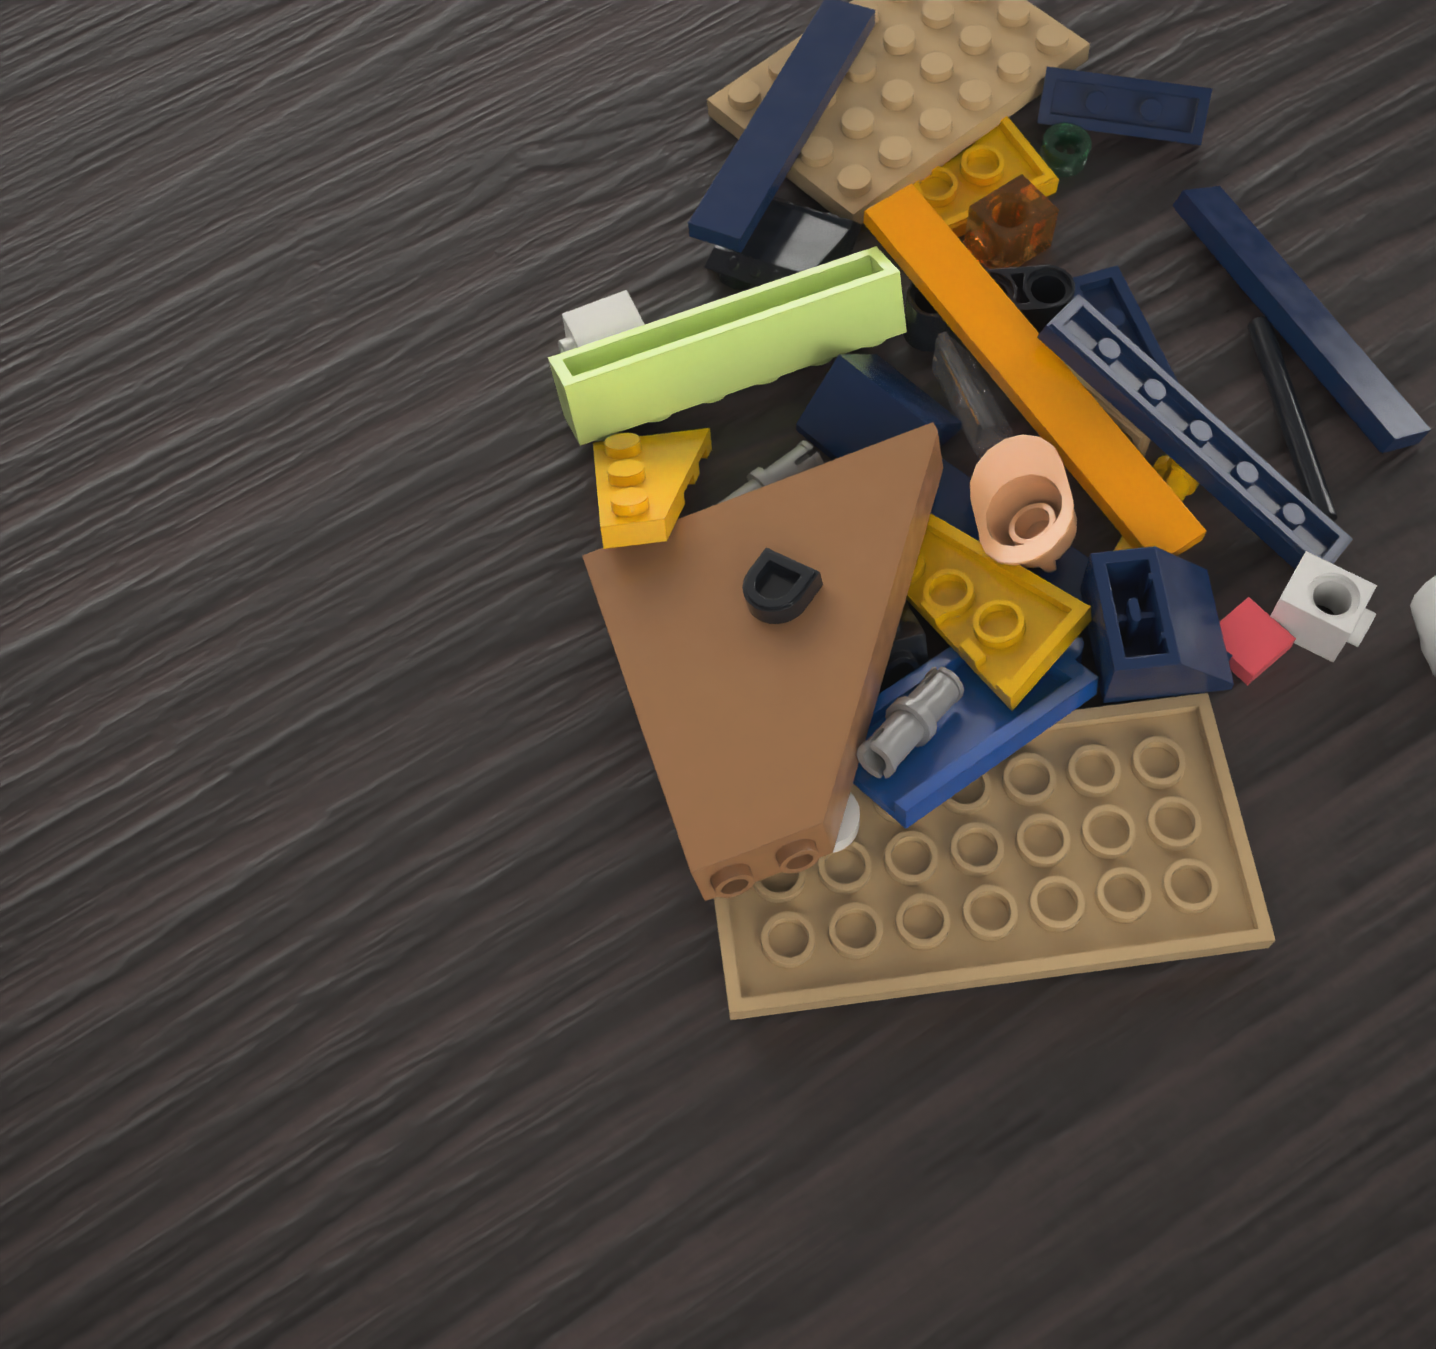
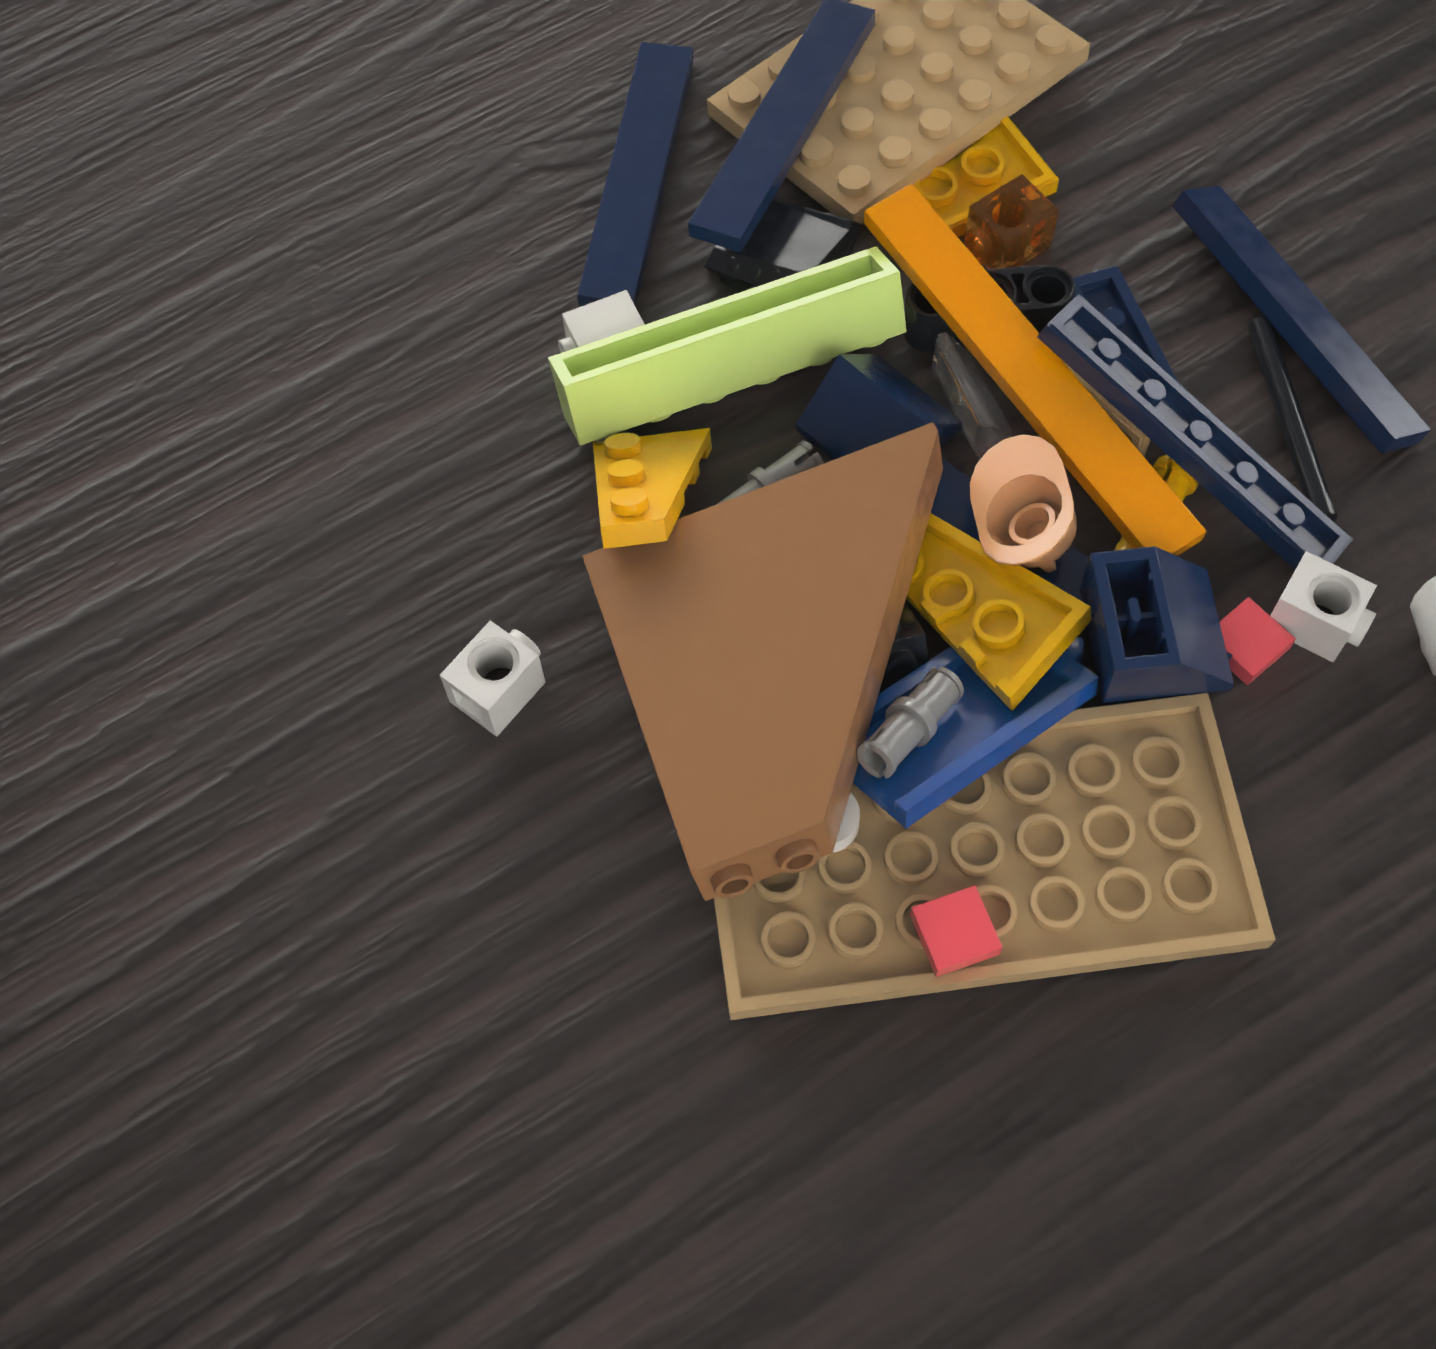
black tile [742,547,823,624] -> none
dark blue plate [1037,66,1213,146] -> none
clear green bush [1038,123,1092,177] -> none
none -> white brick [439,620,546,737]
none -> dark blue tile [577,42,694,307]
none -> coral tile [910,885,1003,977]

